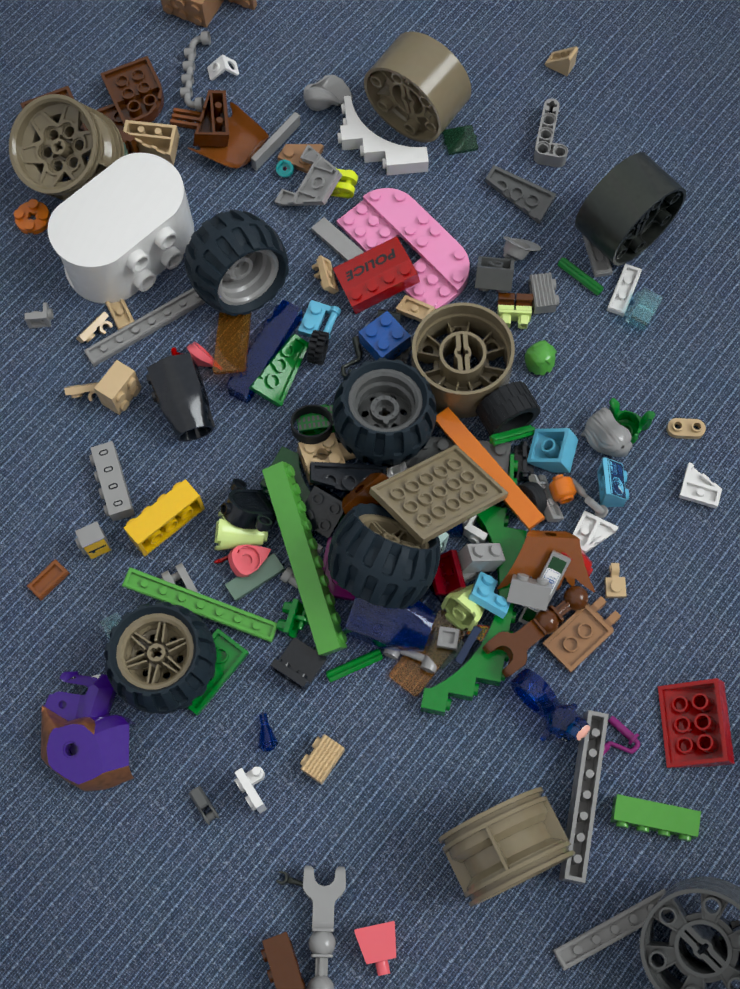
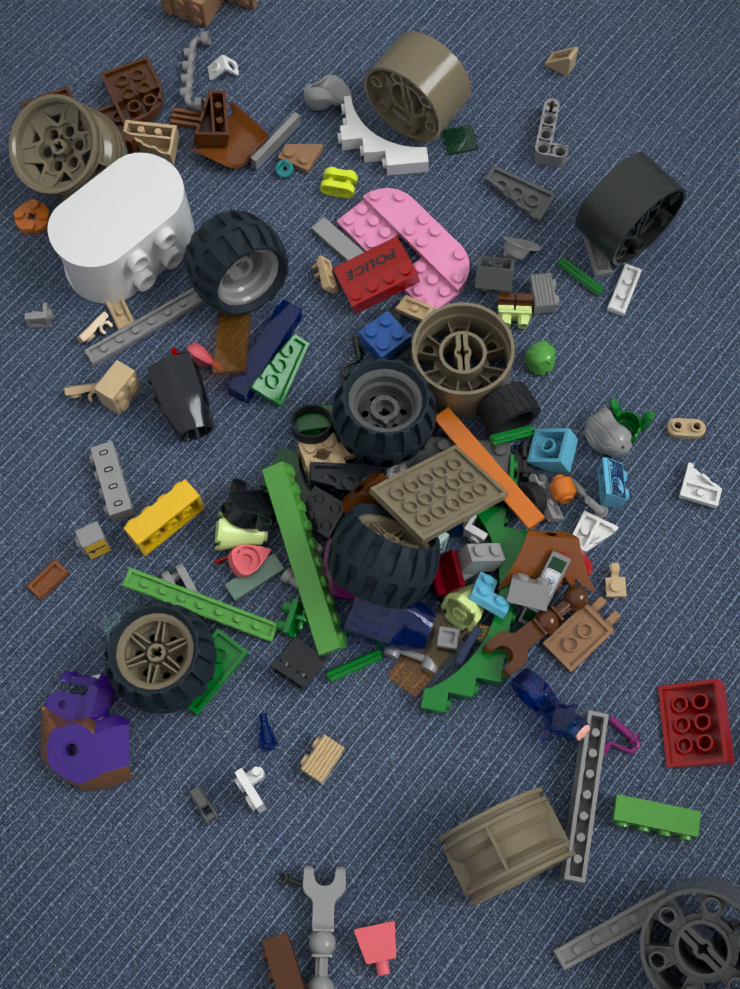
light grey wing [275,145,342,206] -> none
medium azure plate [298,300,342,339] -> none
black tyre [307,330,329,365] -> none
clear light blue brick [624,287,664,331] -> none

